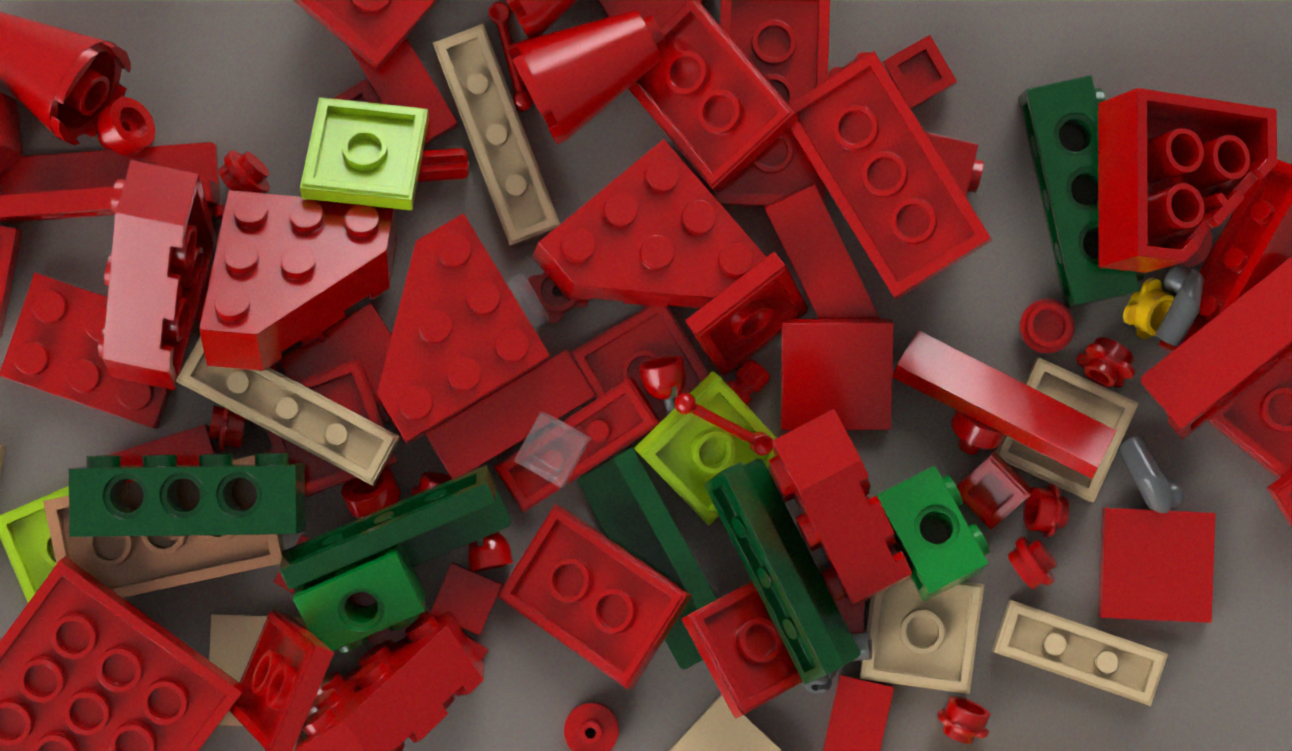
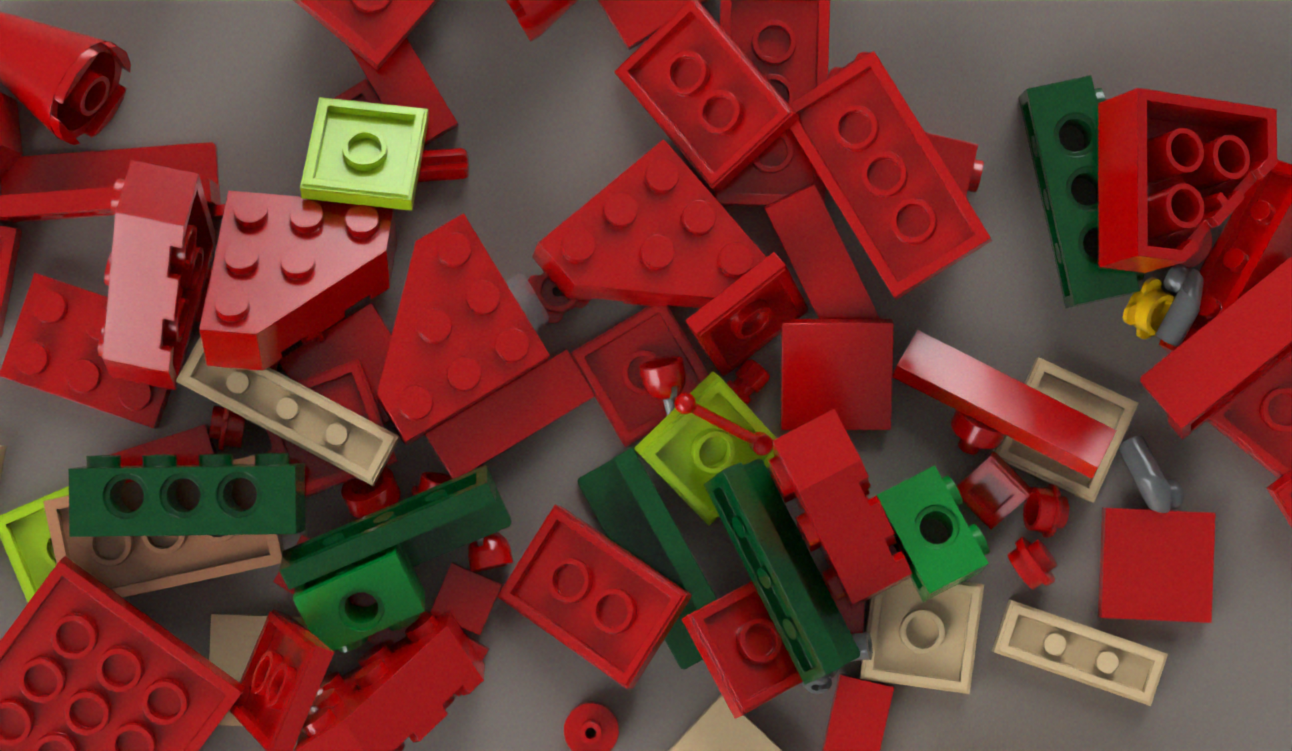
red tile [97,97,156,156] -> none
red plate [218,150,270,194] -> none
tan tile [433,24,560,247] -> none
red hinge [488,2,533,112] -> none
red tile [494,377,661,513] -> none
red cone [506,10,667,145] -> none
clear tile [514,411,591,488] -> none
red plate [882,35,957,110] -> none
red plate [937,696,991,744] -> none
red plate [1019,299,1075,354] -> none
red plate [1076,337,1135,388] -> none

